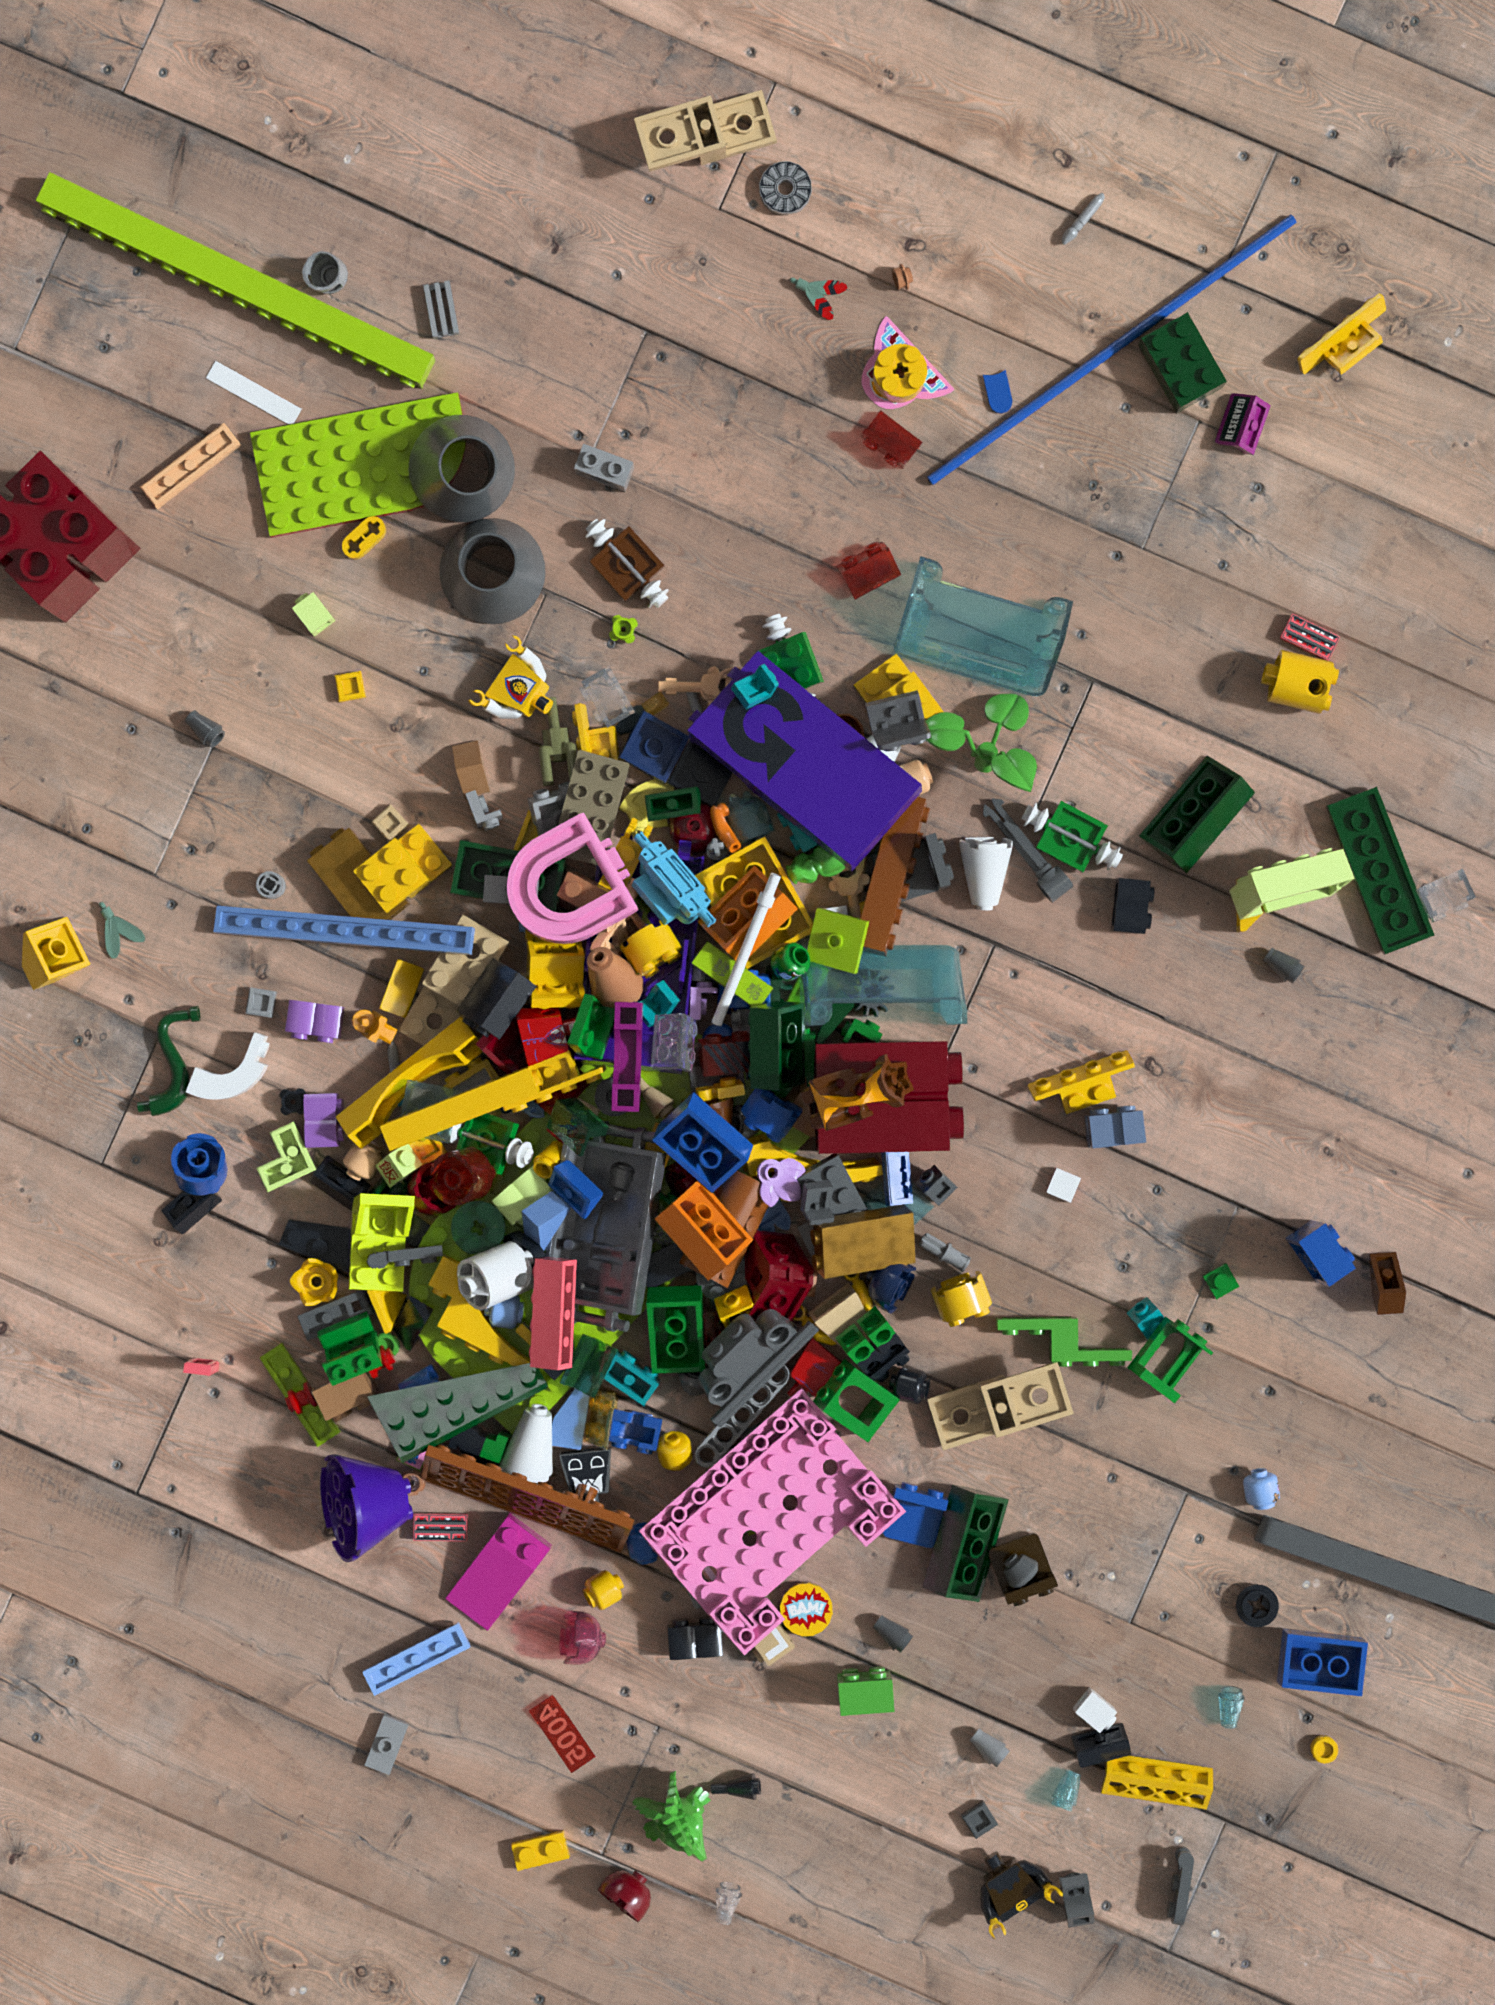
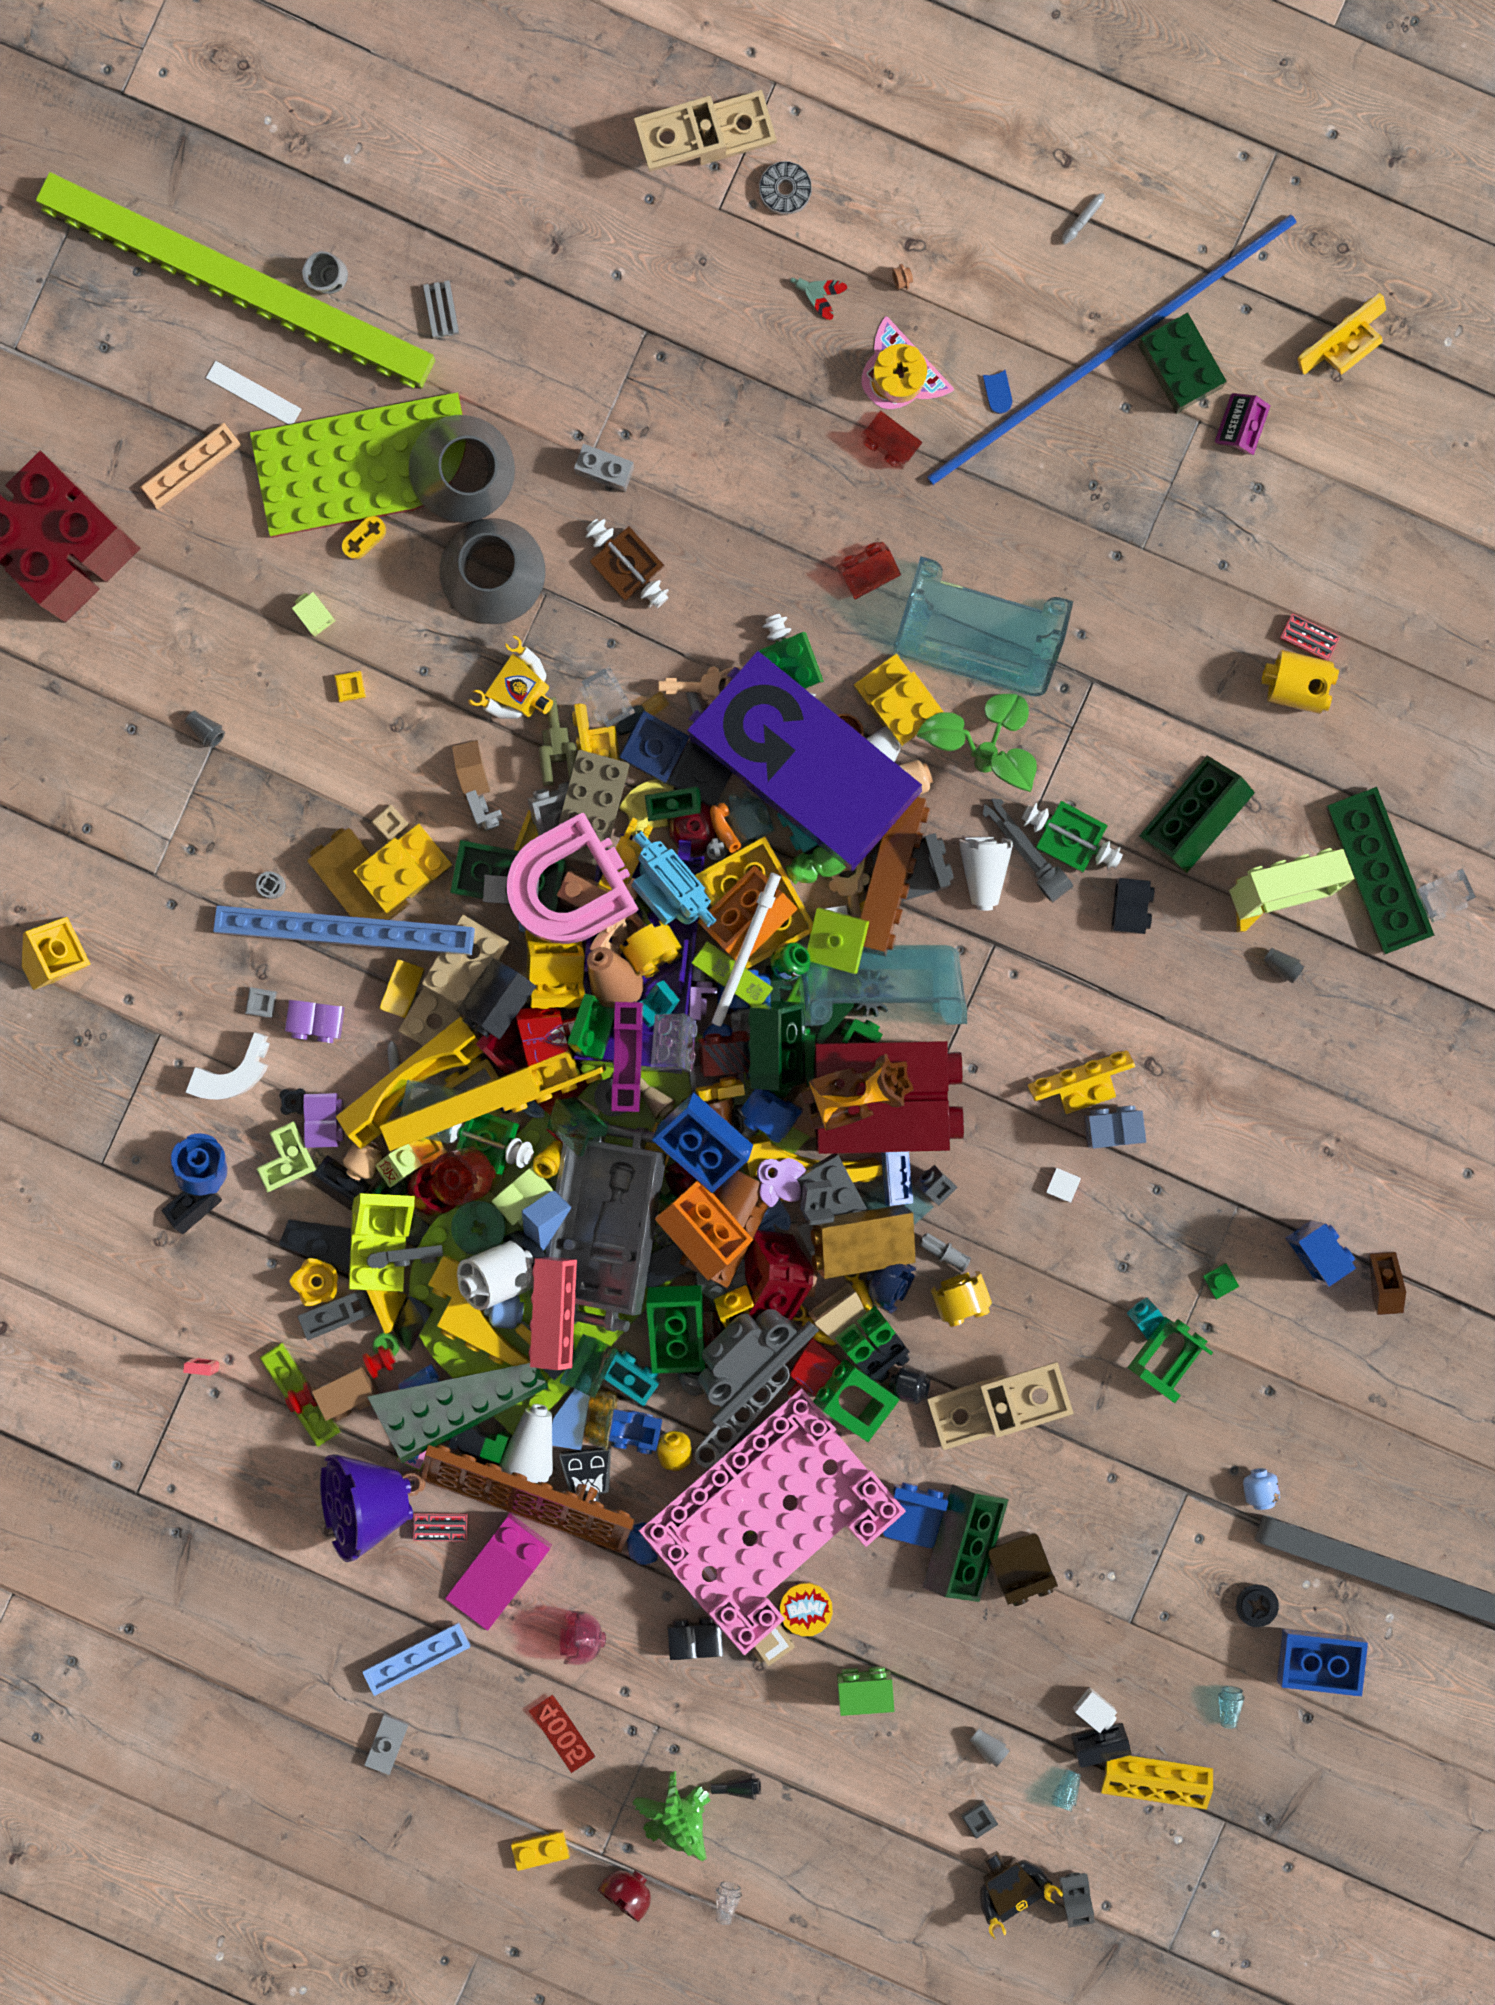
sand green piece [99,902,145,959] -> none
dark green animal [137,1006,201,1116] -> none
green panel [317,1311,383,1386] -> none
light orange hips [352,1009,397,1044] -> none
blue slope [548,1160,603,1219] -> none
yellow head [582,1570,624,1610] -> none
lime plate [609,615,638,644] -> none
teal bracket [731,664,779,710] -> none
flat silver bracket [865,690,931,752] -> none
dark grey cone [873,1615,913,1653] -> none
bright green bracket [996,1317,1132,1367] -> none
dark grey cone [1004,1553,1038,1588] -> none
dark grey plate [1167,1846,1194,1925] -> none
yellow tile [1310,1735,1338,1764] -> none

